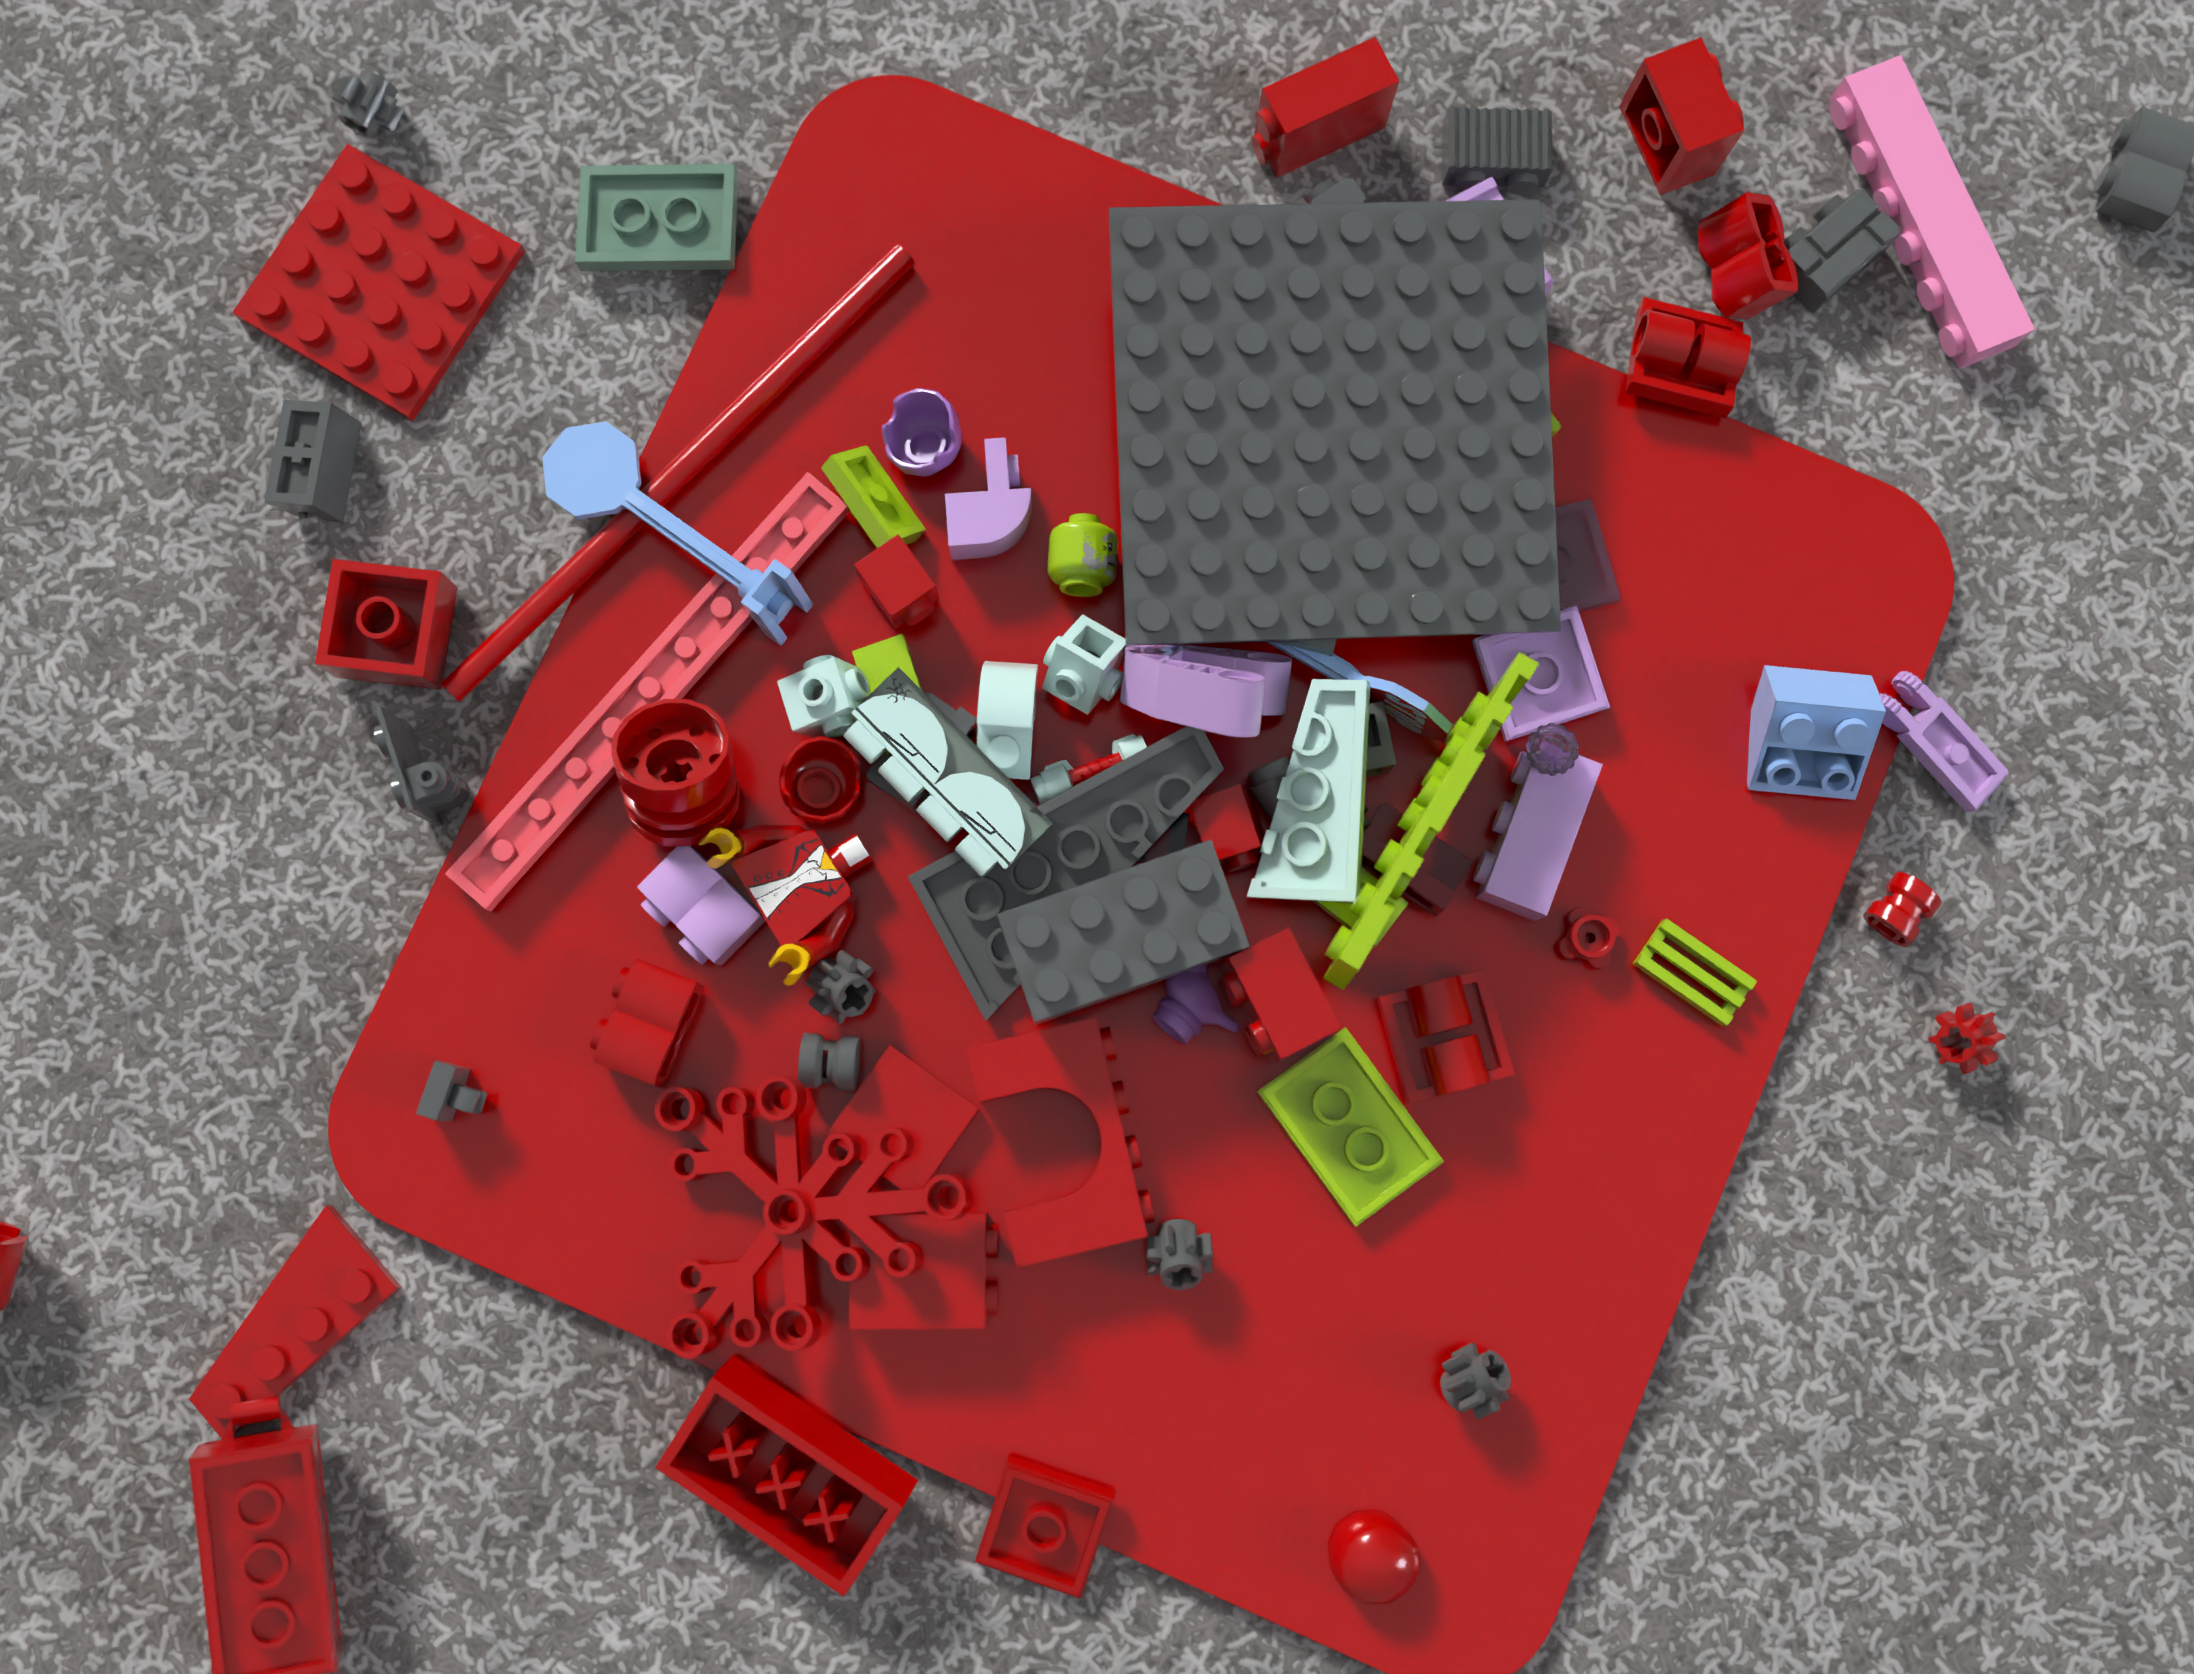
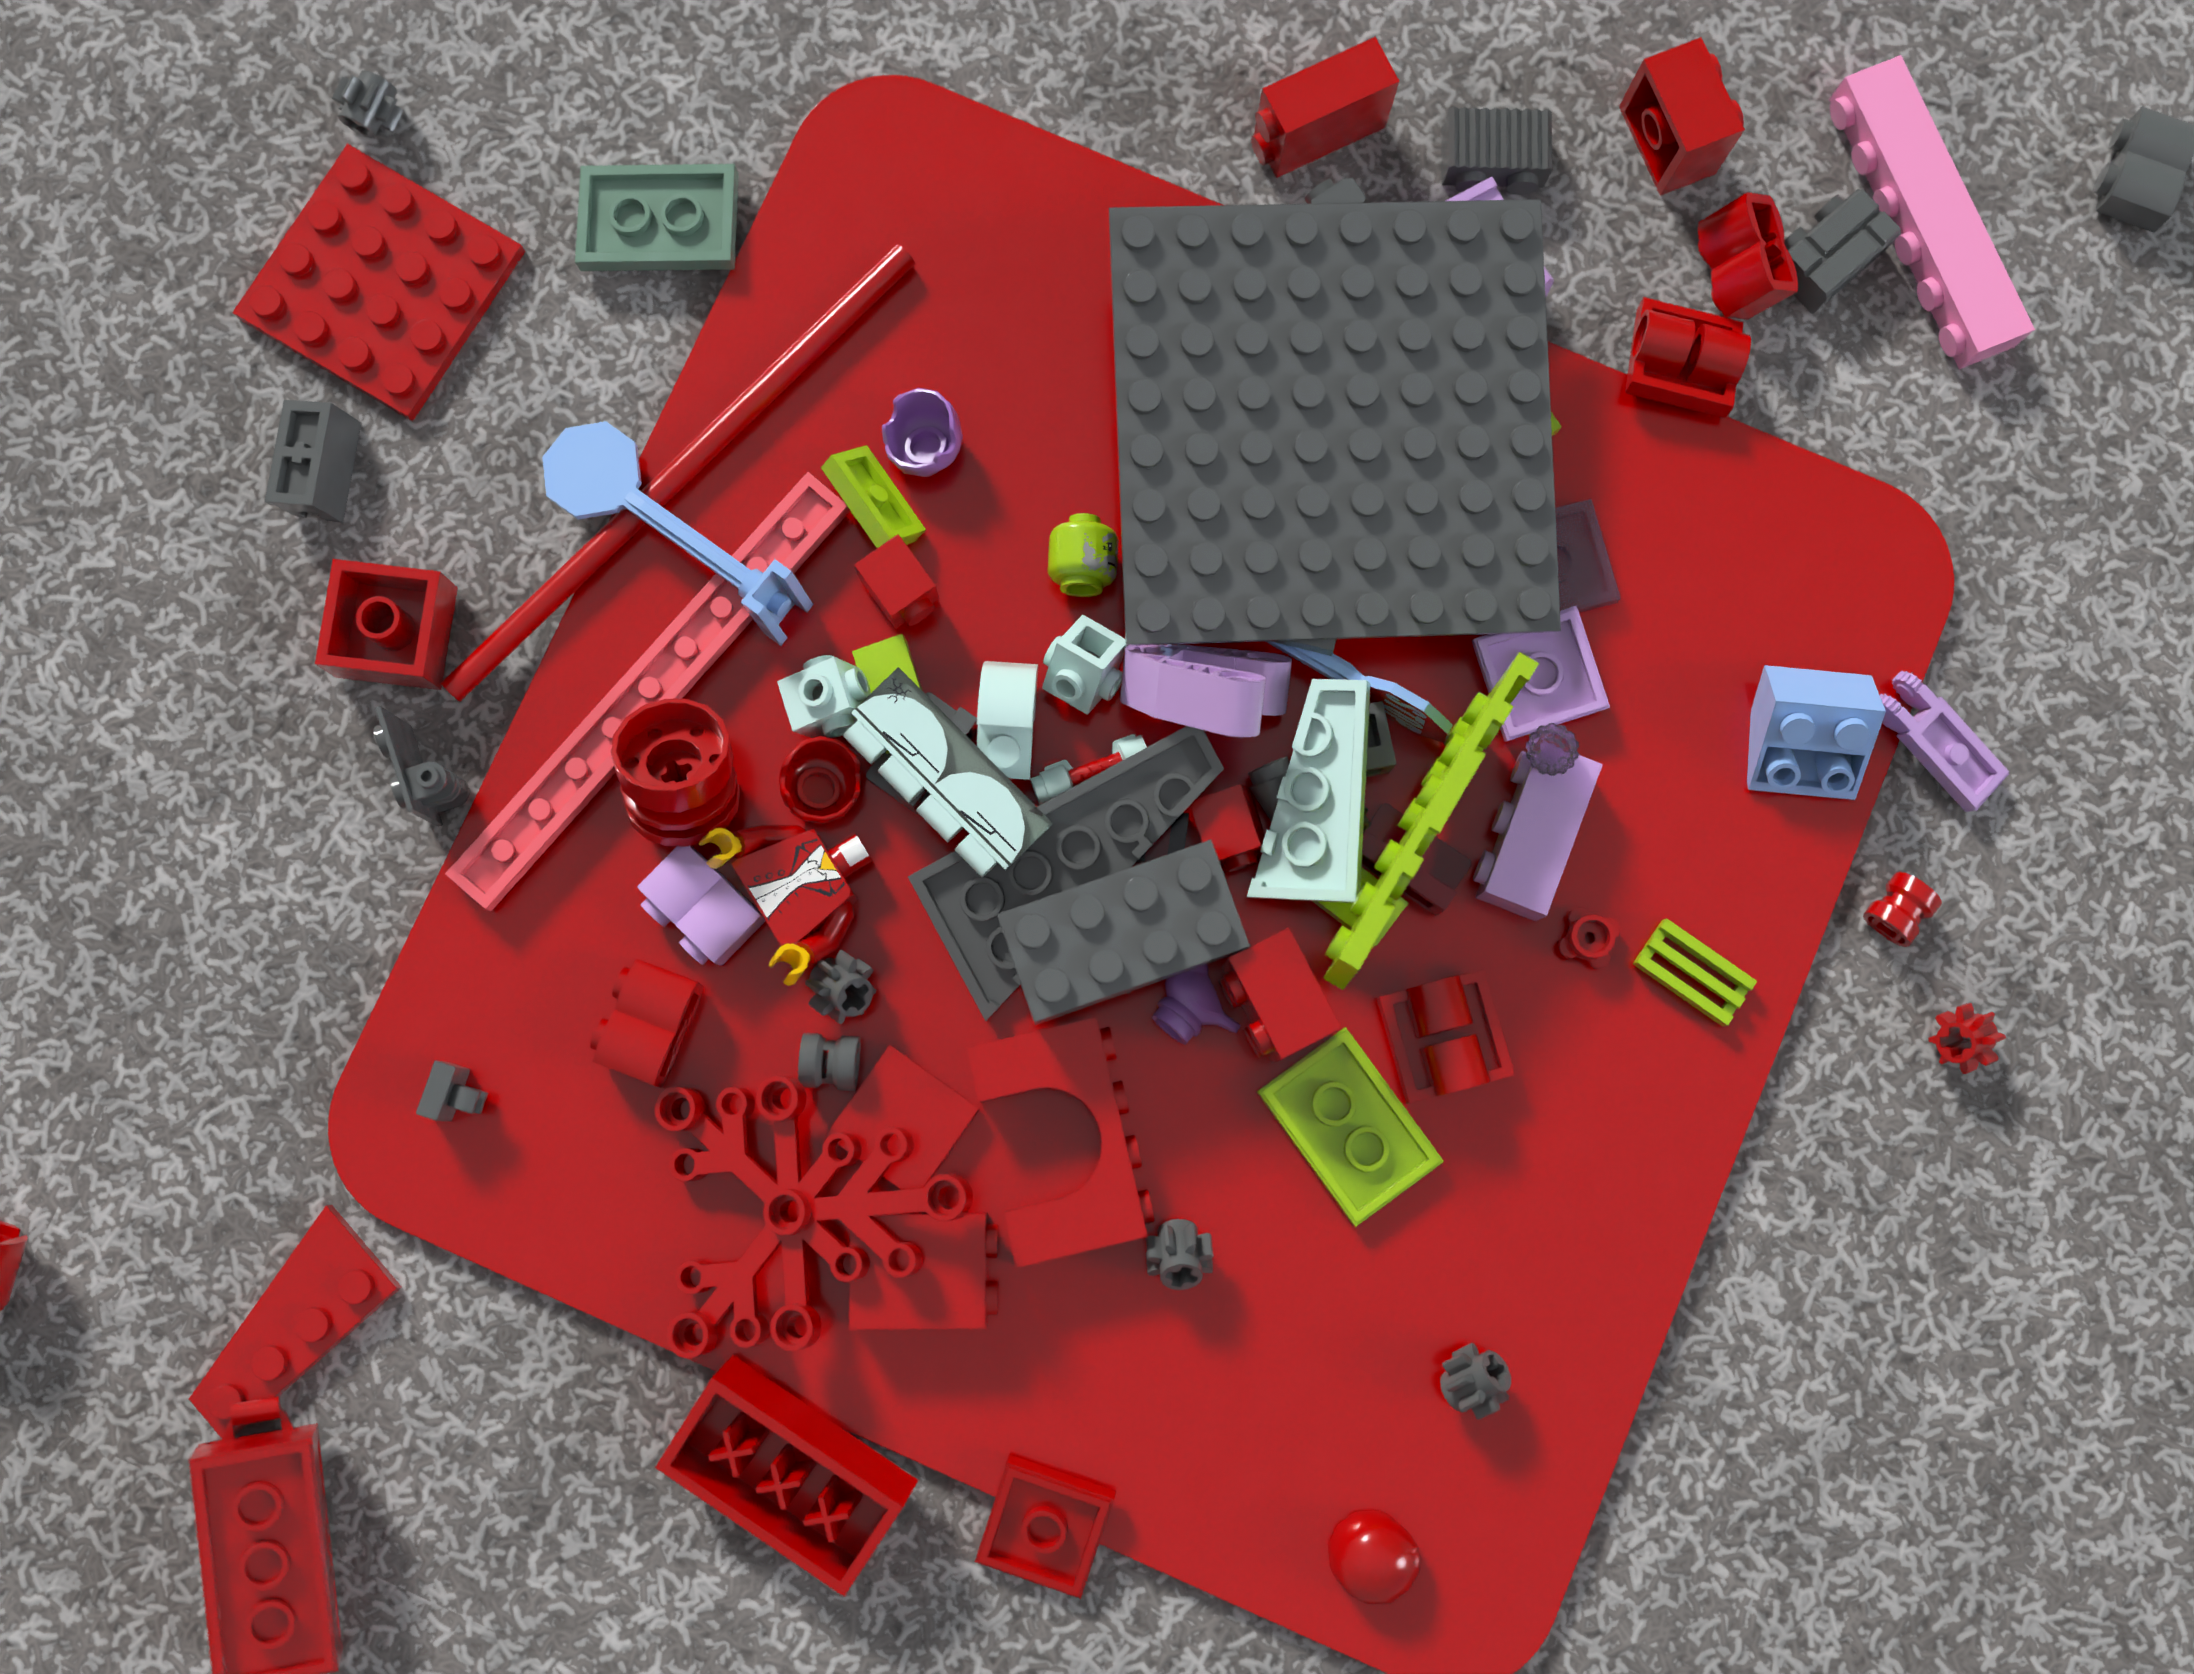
lavender brick [945,438,1032,560] -> none

